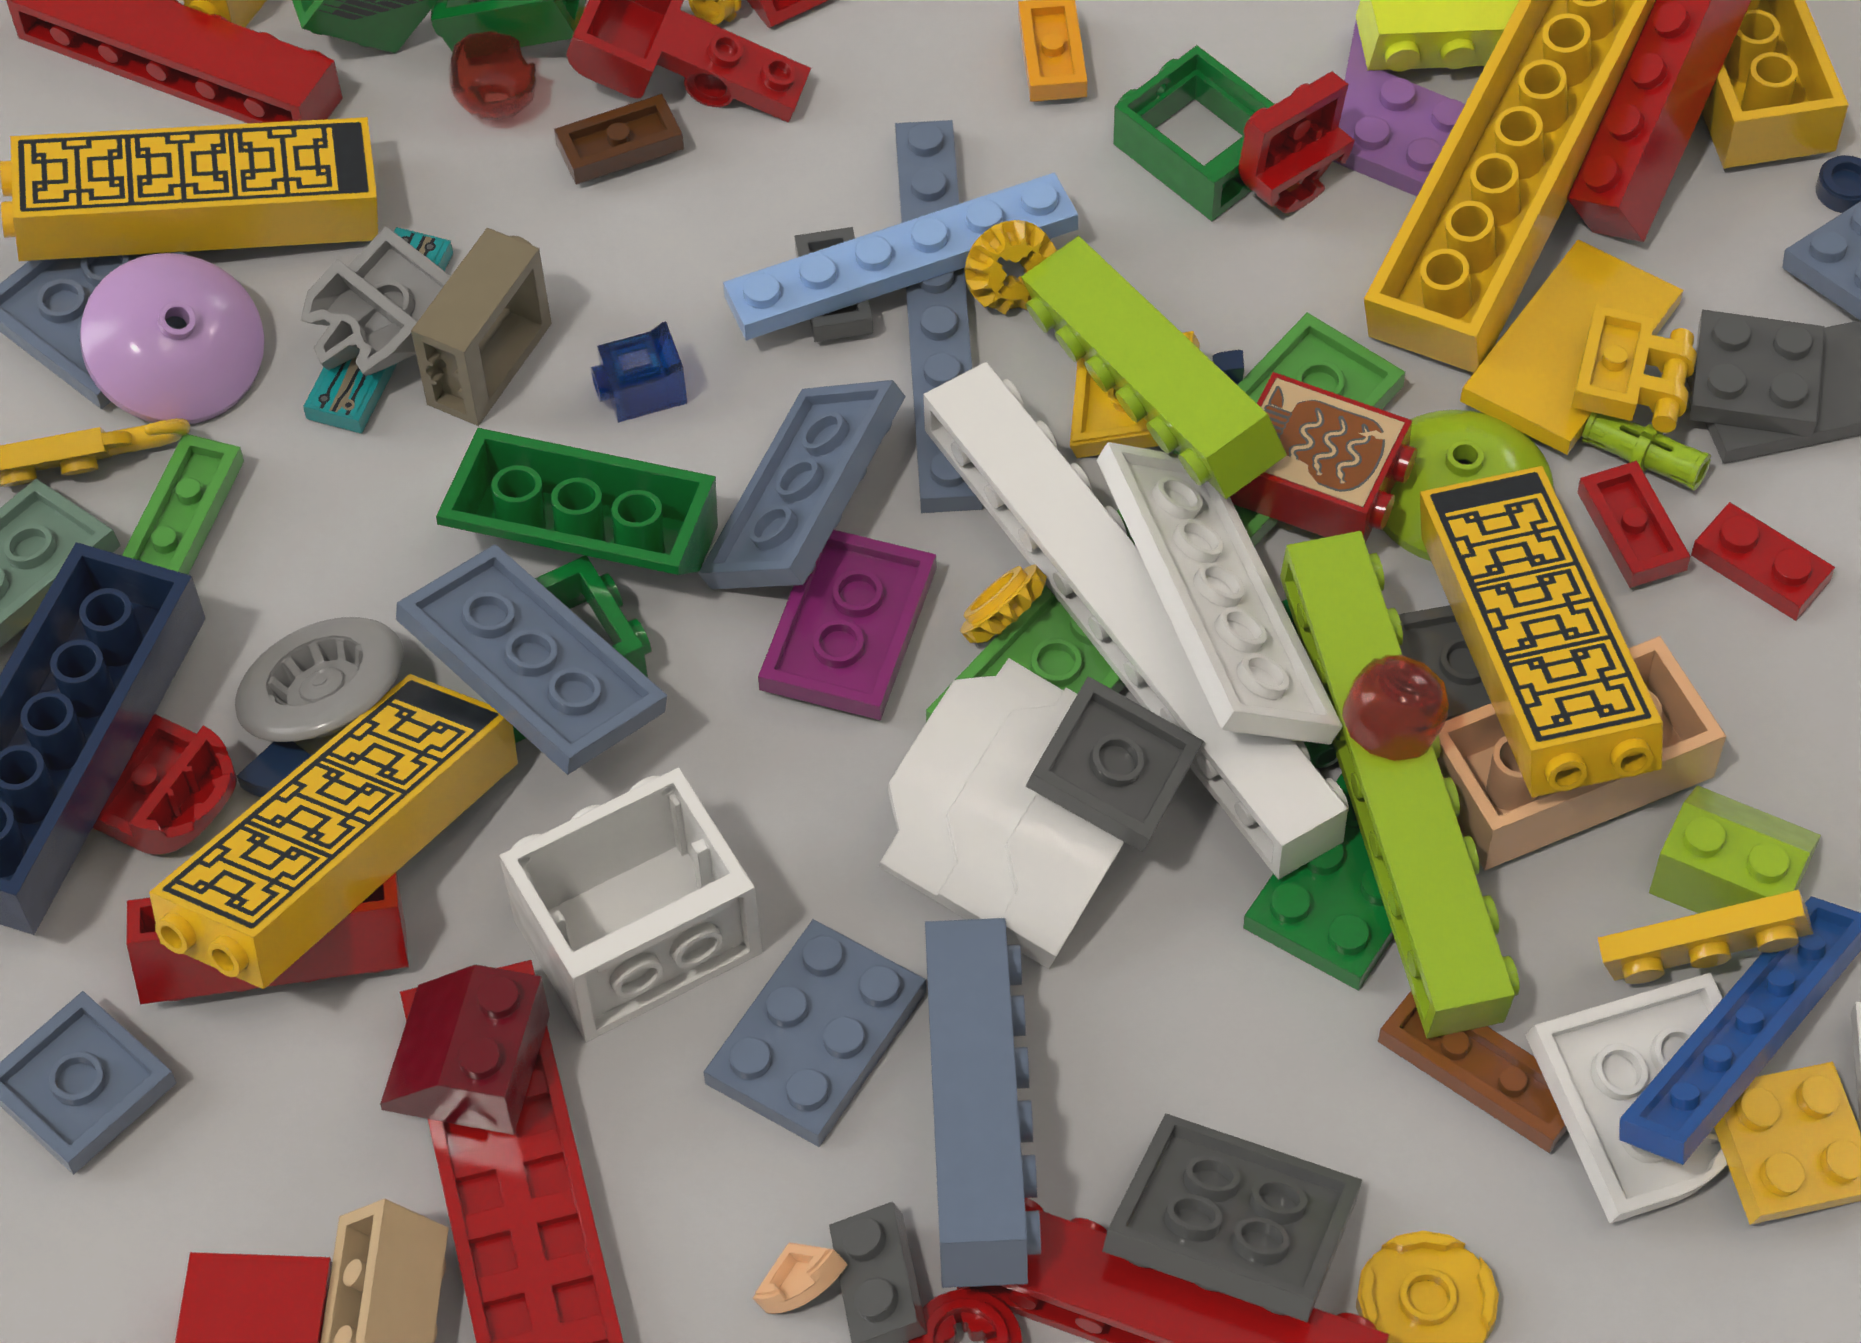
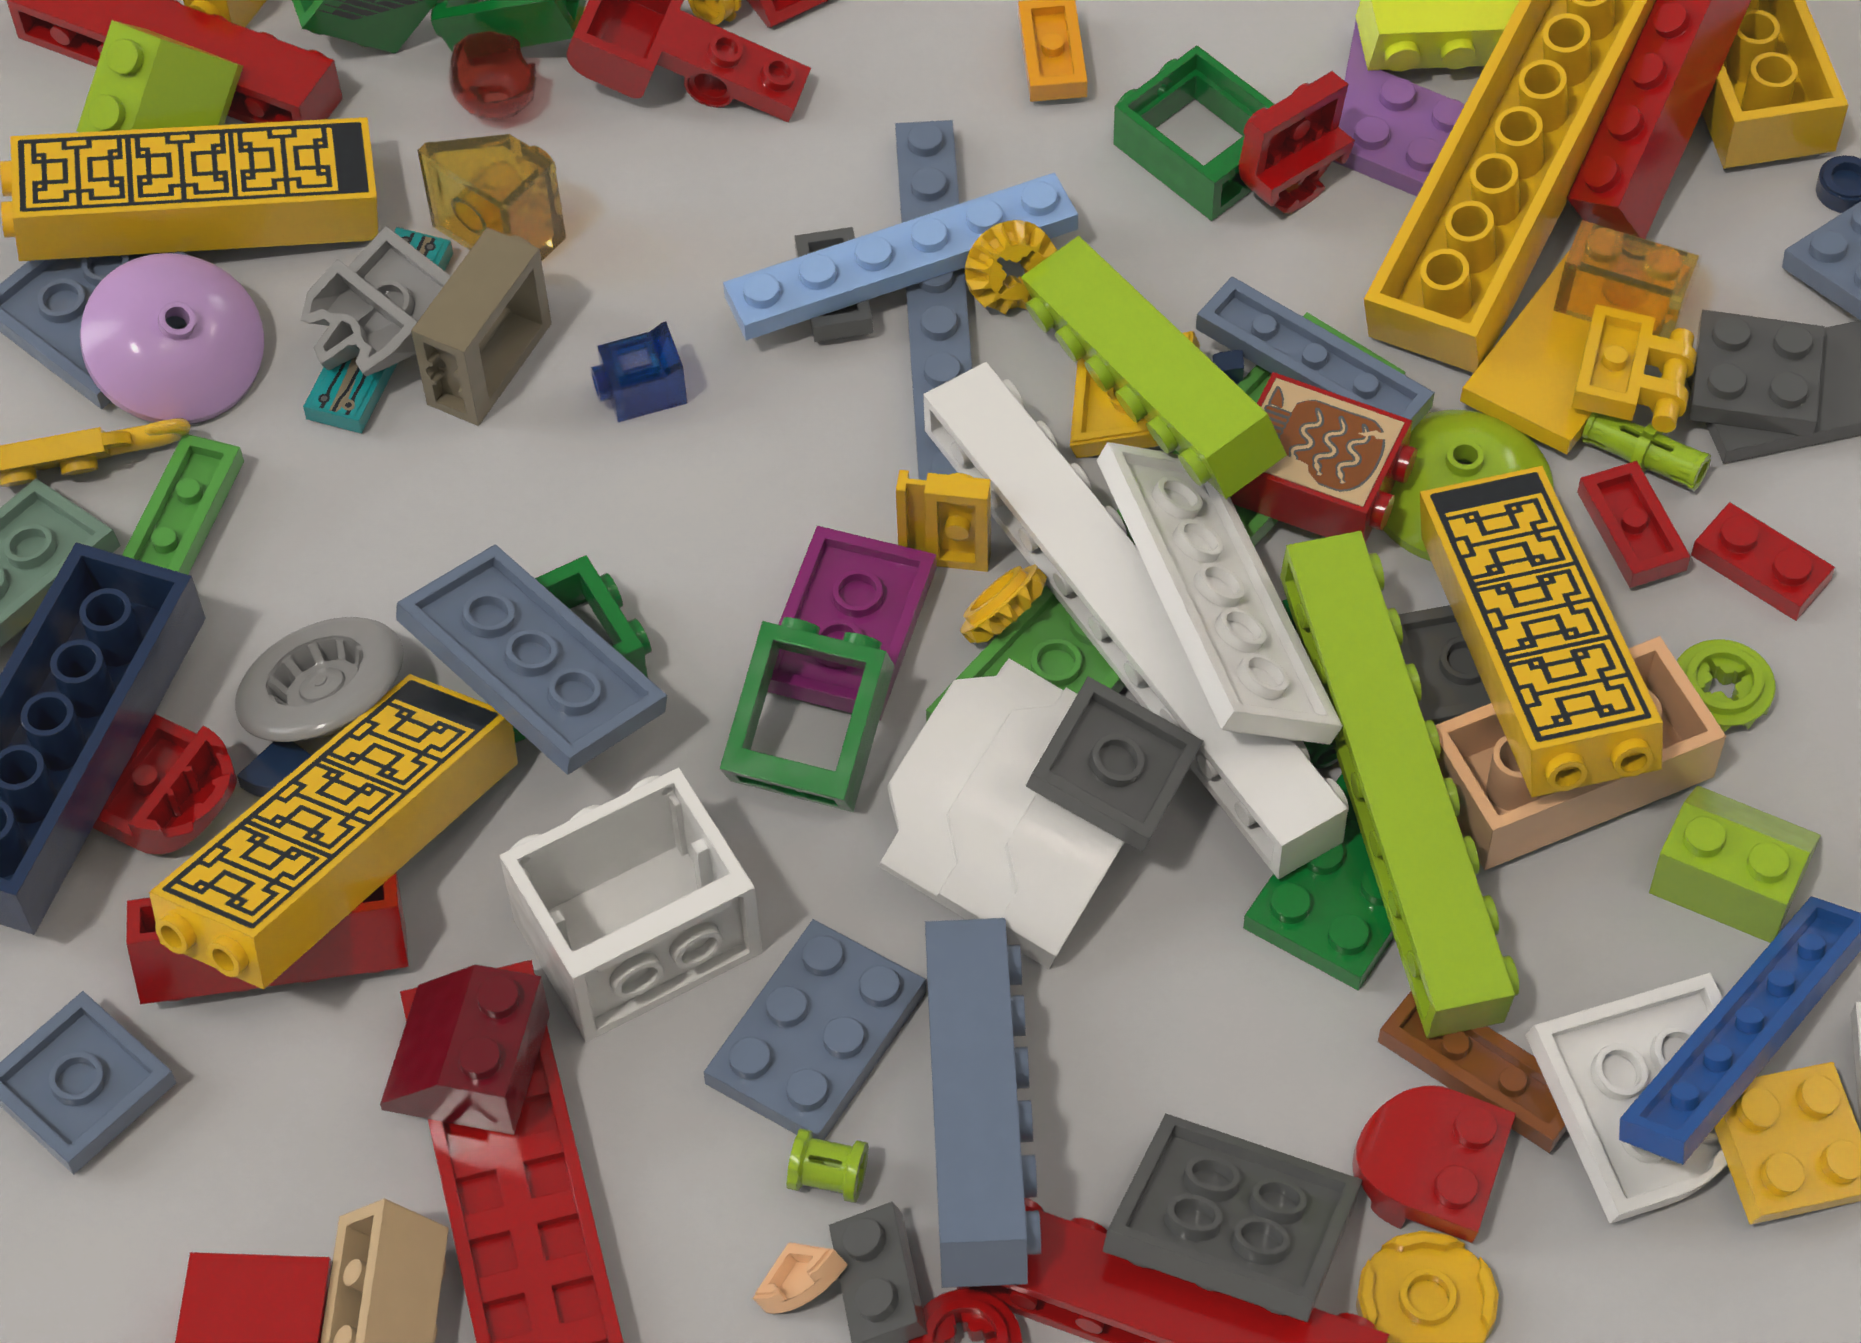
green slope [436,428,718,575] -> none
reddish brown plate [554,94,684,184] -> none
sand blue plate [698,380,906,590] -> none
clear red hair [1342,654,1450,761] -> none
yellow plate [1598,890,1813,984] -> none
none -> lime slope [76,20,243,132]
none -> clear yellow slope [417,134,566,261]
none -> green window [720,617,895,812]
none -> lime bush [786,1128,869,1203]
none -> yellow plate [896,470,991,572]
none -> sand blue plate [1196,276,1435,431]
none -> red slope [1352,1085,1516,1243]
none -> clear yellow slope [1553,220,1703,338]
none -> lime gear [1677,639,1776,732]

